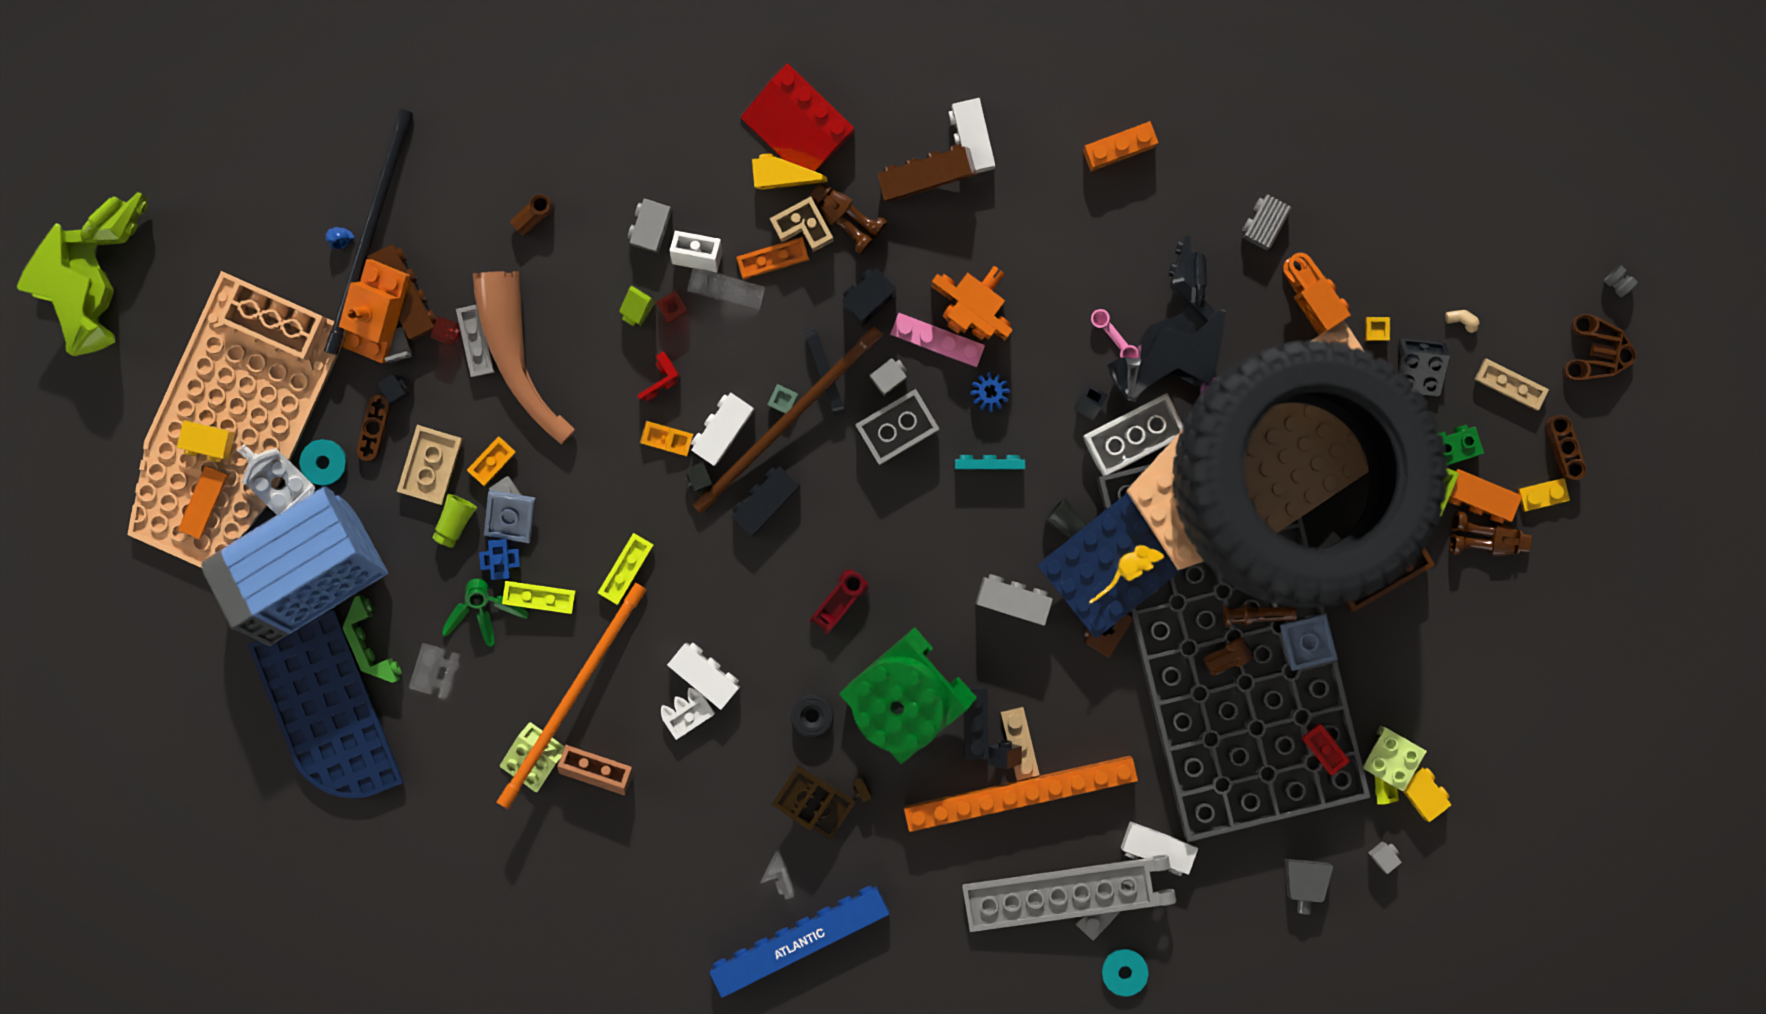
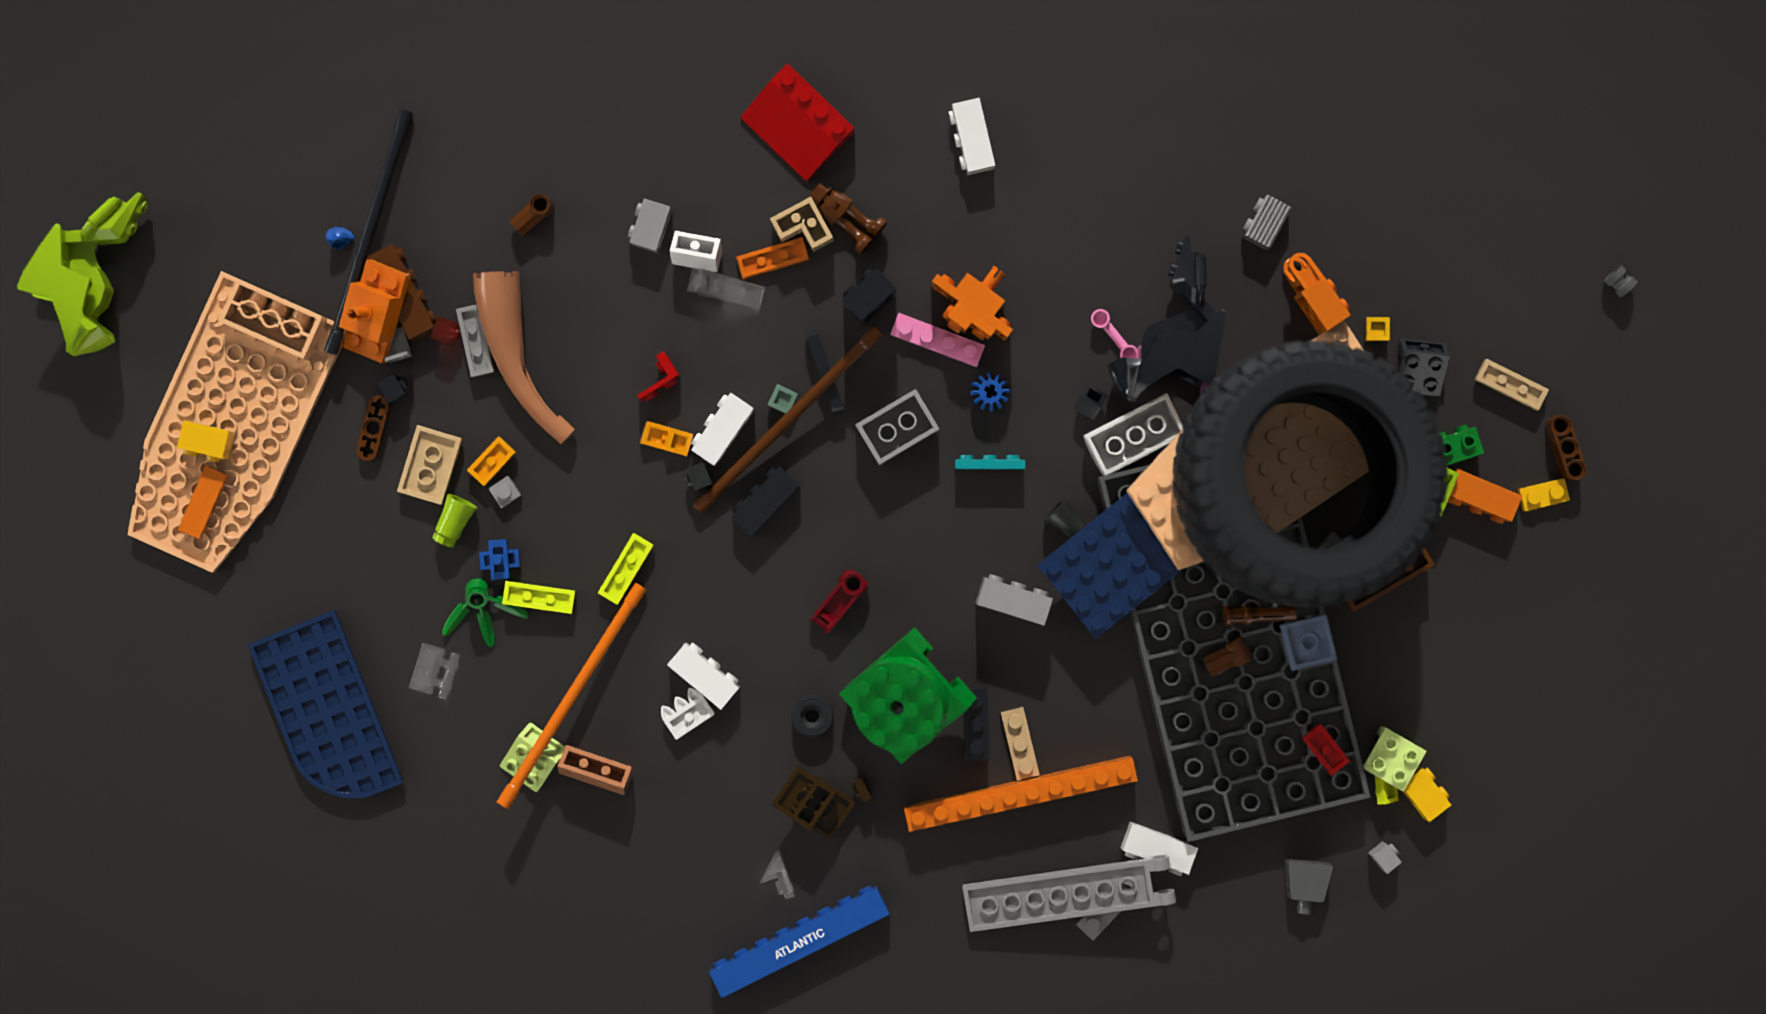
medium blue piece [201,487,389,646] -> none
white plate [237,444,315,515] -> none
teal tile [299,439,347,486] -> none
bright green slope [343,595,402,683] -> none
sand blue tile [484,490,536,543] -> none
lime slope [619,285,656,326] -> none
clear red plate [656,290,689,324] -> none
yellow slope [752,154,827,190] -> none
light grey brick [870,358,907,397] -> none
reddish brown brick [877,144,977,202] -> none
black plate [989,740,1022,769] -> none
orange brick [1083,121,1158,171] -> none
reddish brown brick [1083,614,1133,658] -> none
yellow animal [1089,546,1164,604] -> none
teal tile [1101,949,1149,996] -> none
tan arm [1445,310,1480,333] -> none
reddish brown piece [1449,512,1532,556] -> none
reddish brown connector [1563,314,1636,381] -> none

